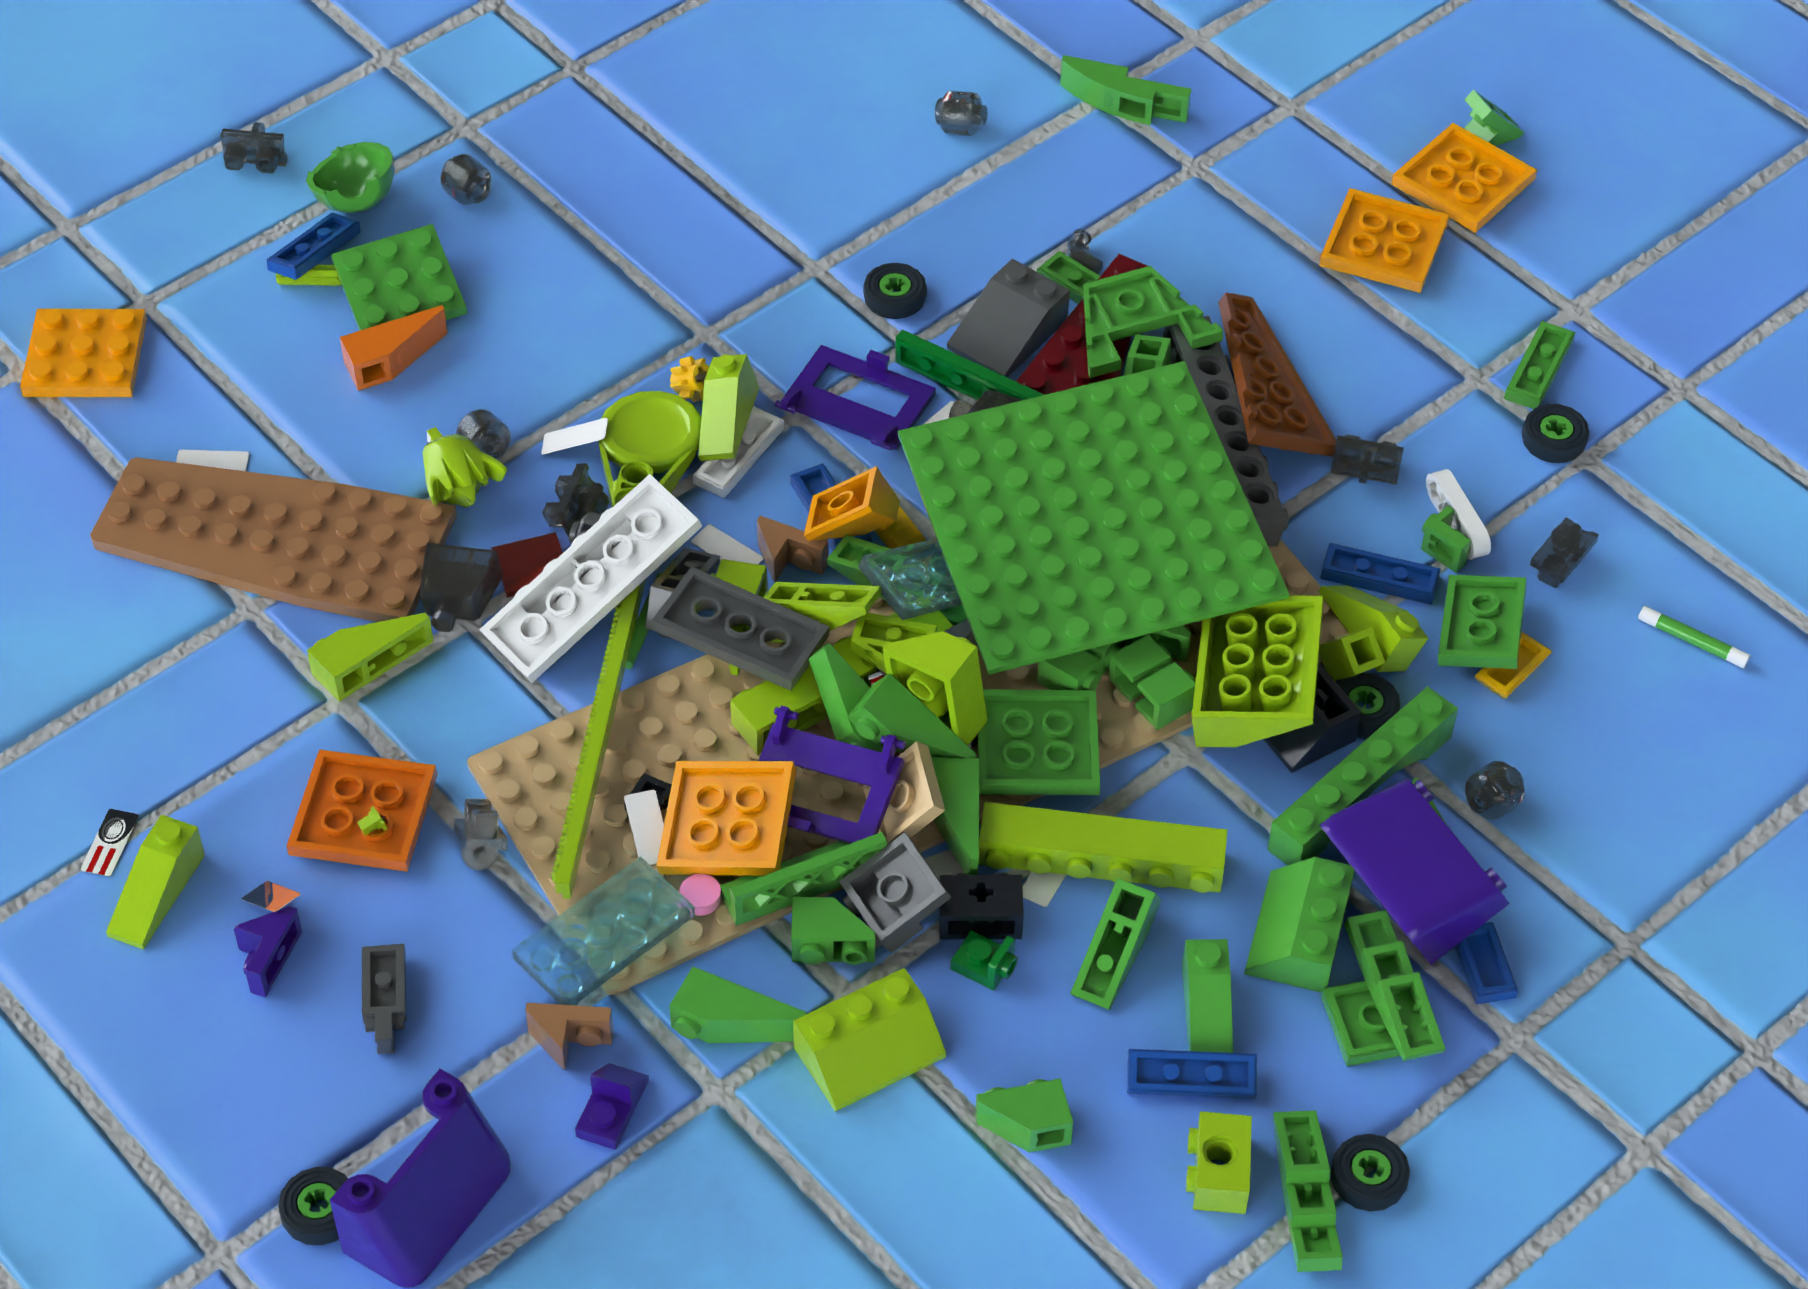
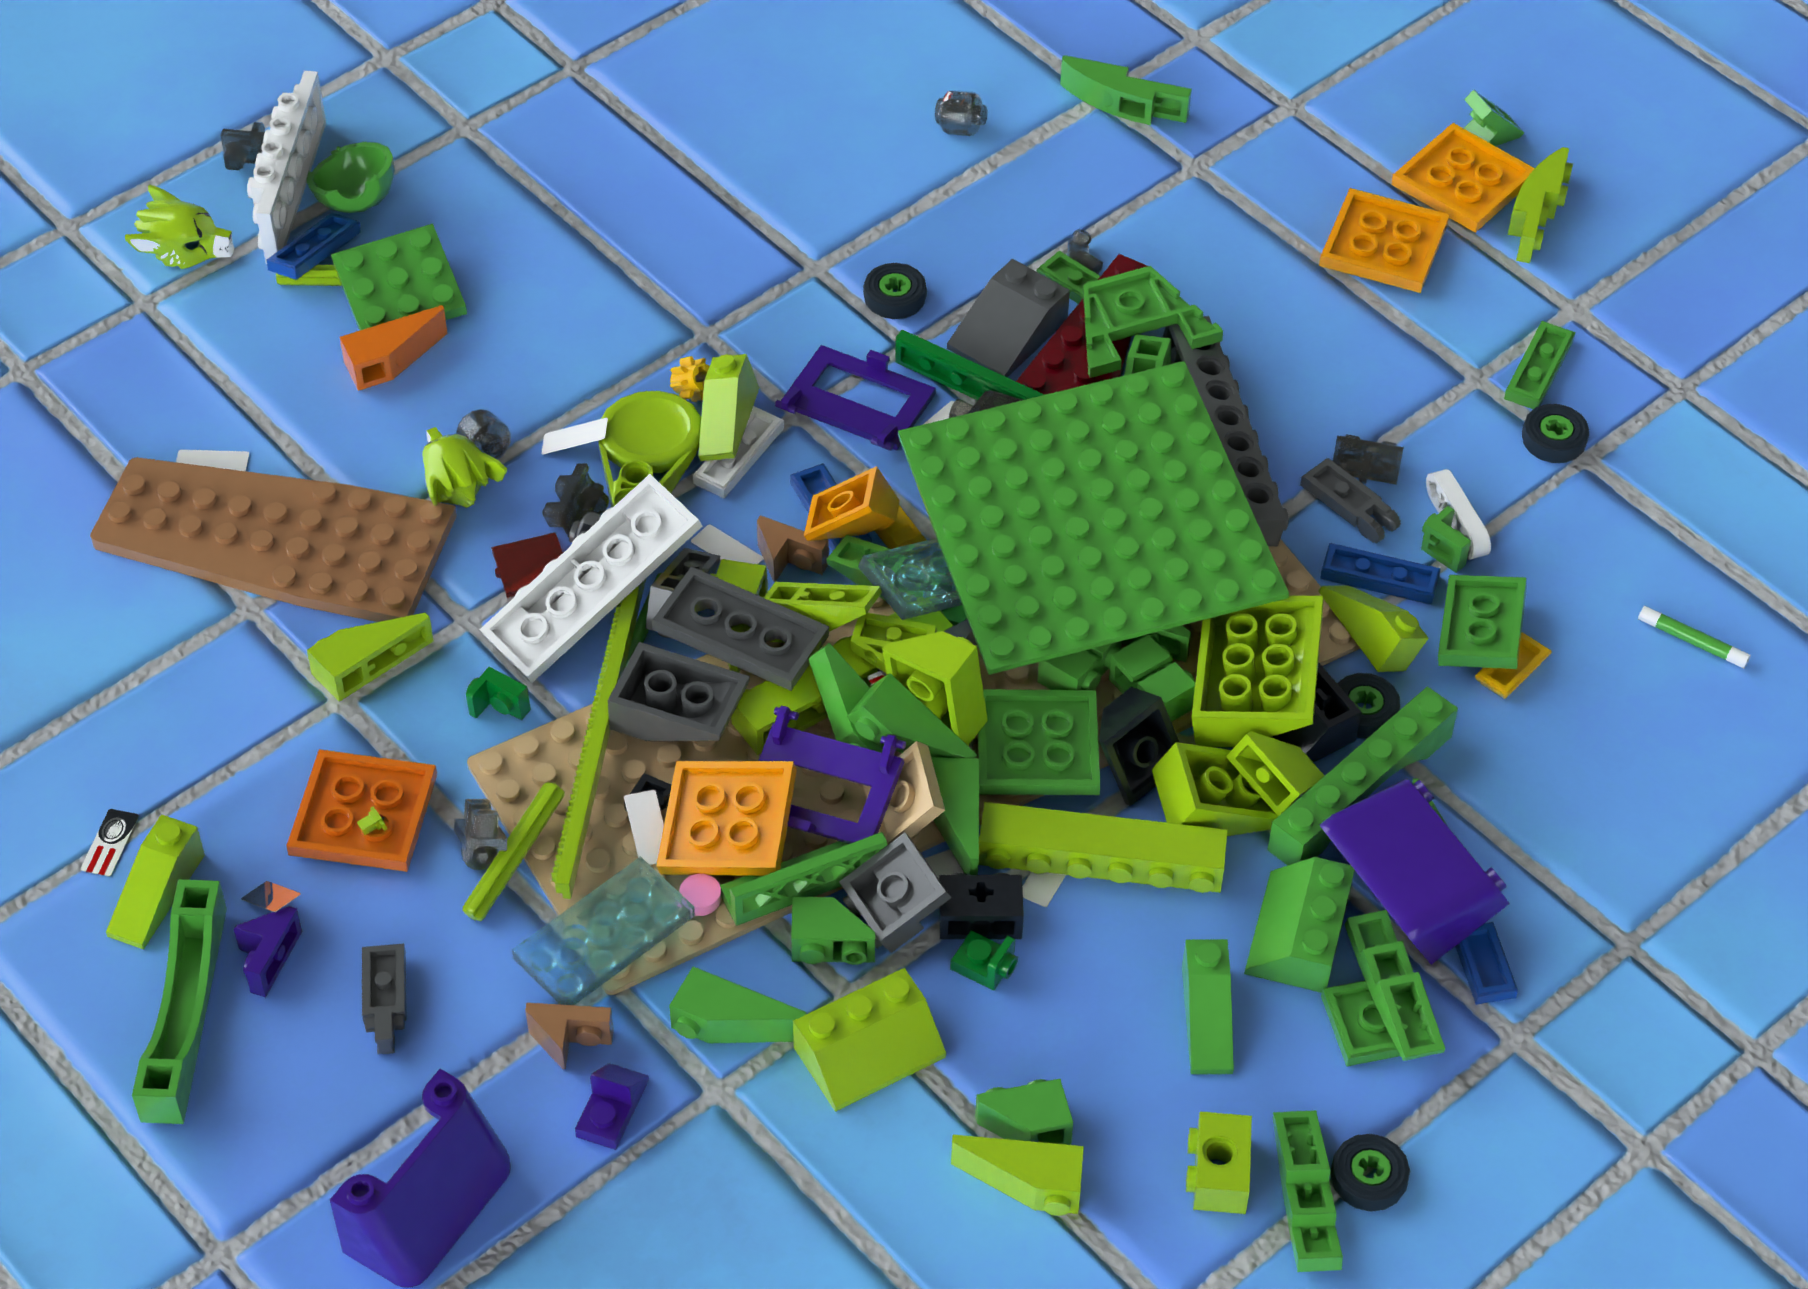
light orange plate [20,309,147,397] -> none
black bush [278,1167,348,1245] -> none
clear smoke torso [420,543,503,632] -> none
clear smoke head [440,154,492,205] -> none
bright green slope [1070,878,1161,1010] -> none
blue tile [1127,1049,1257,1099] -> none
dark orange wing [1218,292,1340,457] -> none
lime brick [1319,626,1385,681] -> none
clear smoke head [1464,761,1525,820] -> none
clear smoke hips [1530,517,1599,588] -> none
none -> lime piece [125,185,234,269]
none -> bright green arch [132,879,227,1124]
none -> white plate [247,71,326,264]
none -> lime axle [462,782,565,921]
none -> green bracket [466,667,531,721]
none -> dark grey slope [608,642,750,741]
none -> lime slope [951,1134,1084,1216]
none -> black slope [1099,687,1180,806]
none -> lime slope [1151,742,1278,836]
none -> lime slope [1226,731,1325,816]
none -> dark grey hinge [1300,458,1401,543]
none -> lime slope [1507,147,1573,263]

